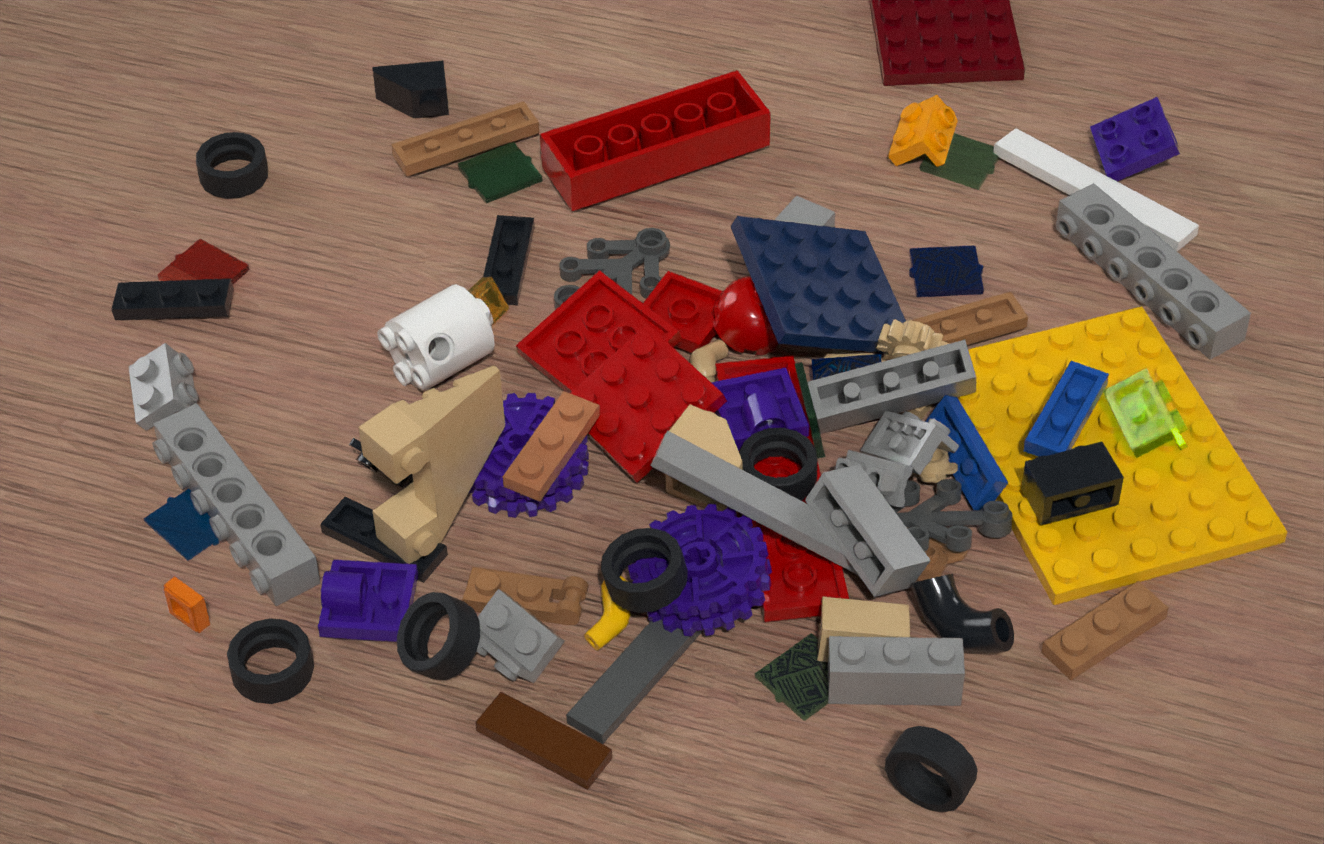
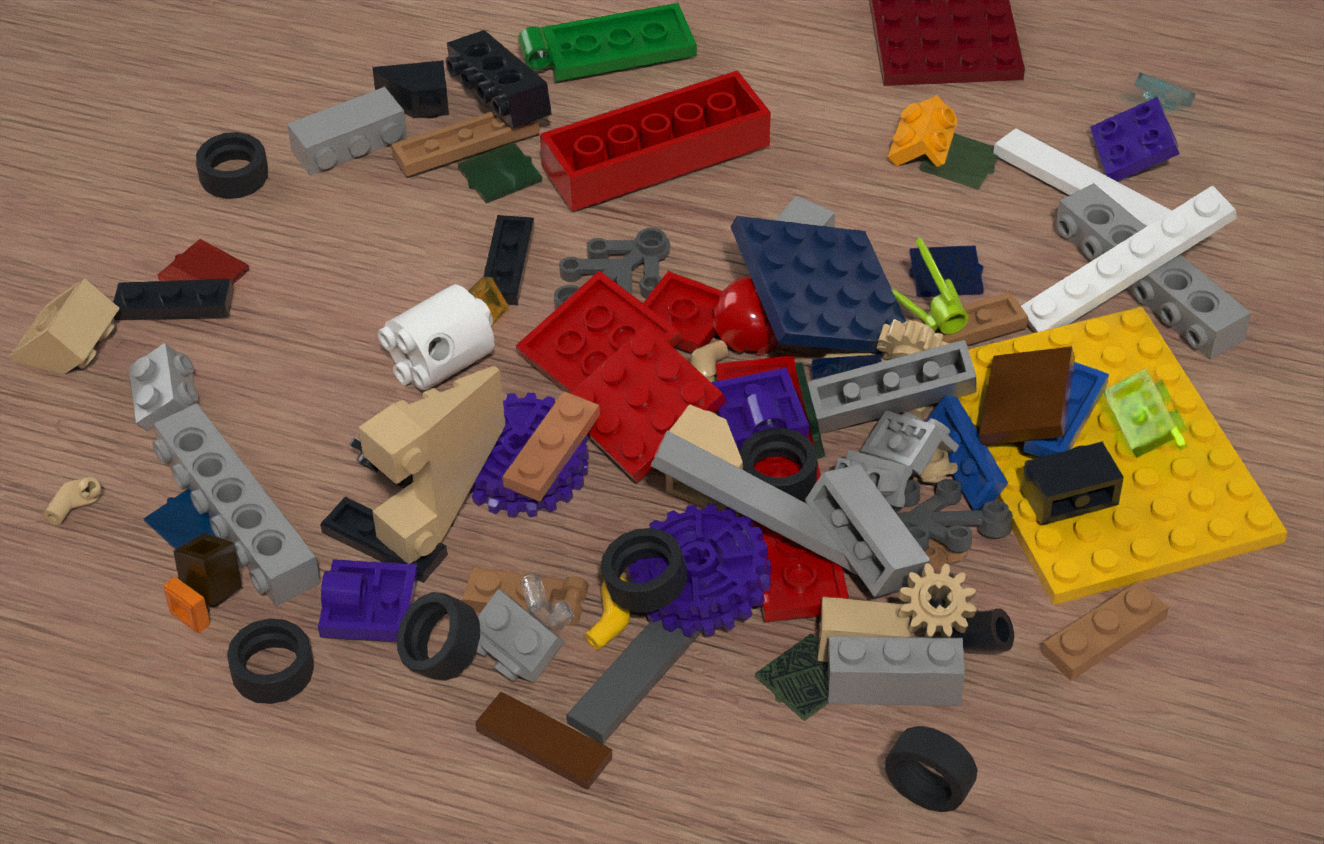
none -> tan slope [9,278,120,375]
none -> tan arm [43,476,101,525]
none -> dark brown brick [173,533,242,606]
none -> light grey brick [287,87,407,176]
none -> black brick [445,30,552,128]
none -> green hinge [518,3,697,81]
none -> clear arm [521,574,574,630]
none -> lime plant [891,238,969,335]
none -> tan gear [898,563,977,638]
none -> reddish brown tile [979,346,1075,445]
none -> white plate [1021,185,1237,333]
none -> clear light blue plate [1134,72,1196,109]

